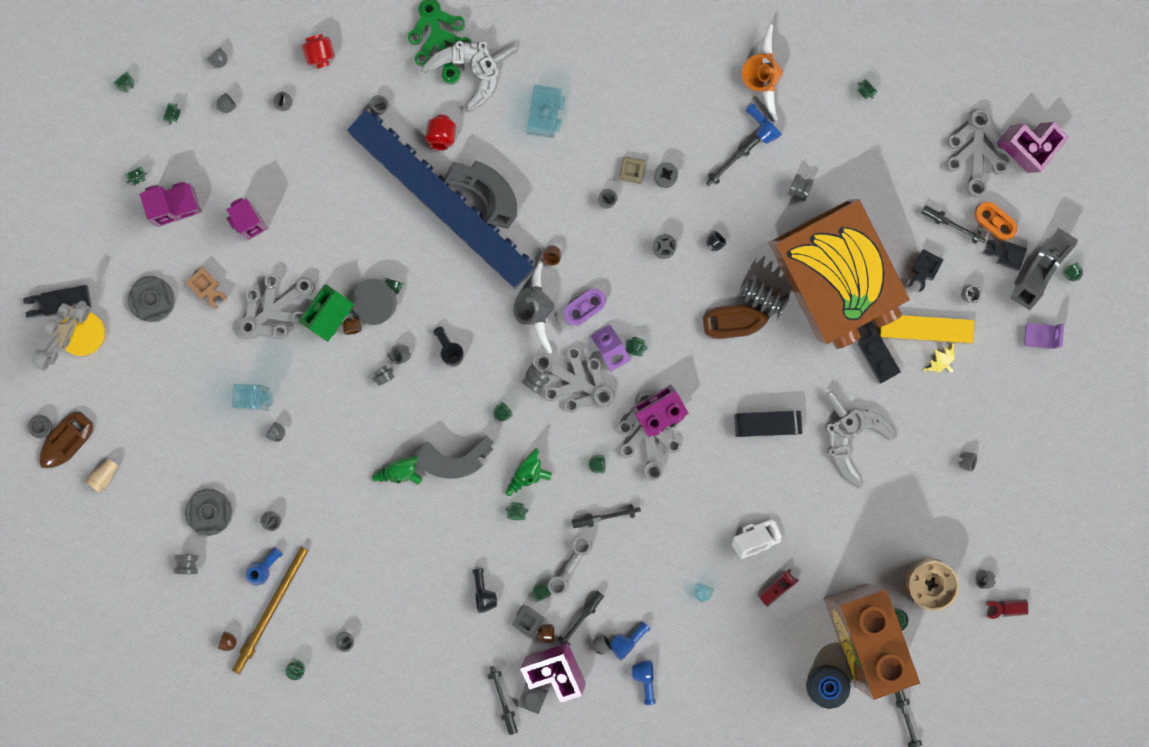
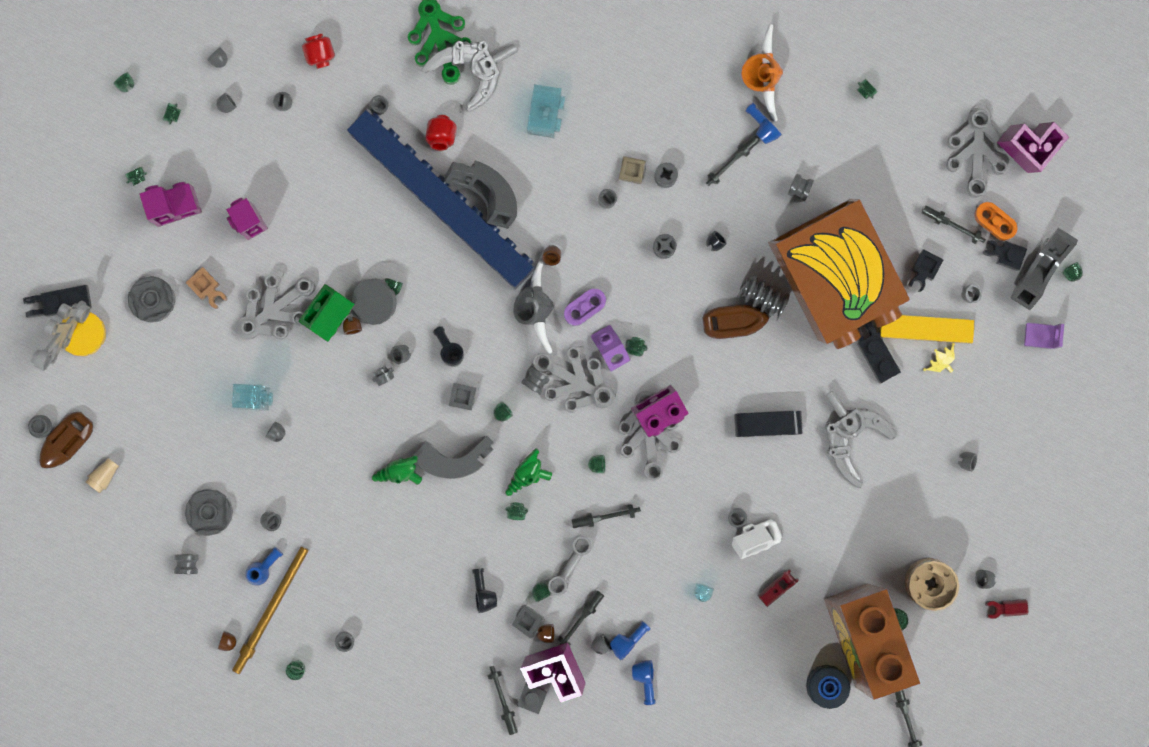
none -> dark grey plate [449,383,477,411]
none -> dark grey hinge [728,508,747,528]

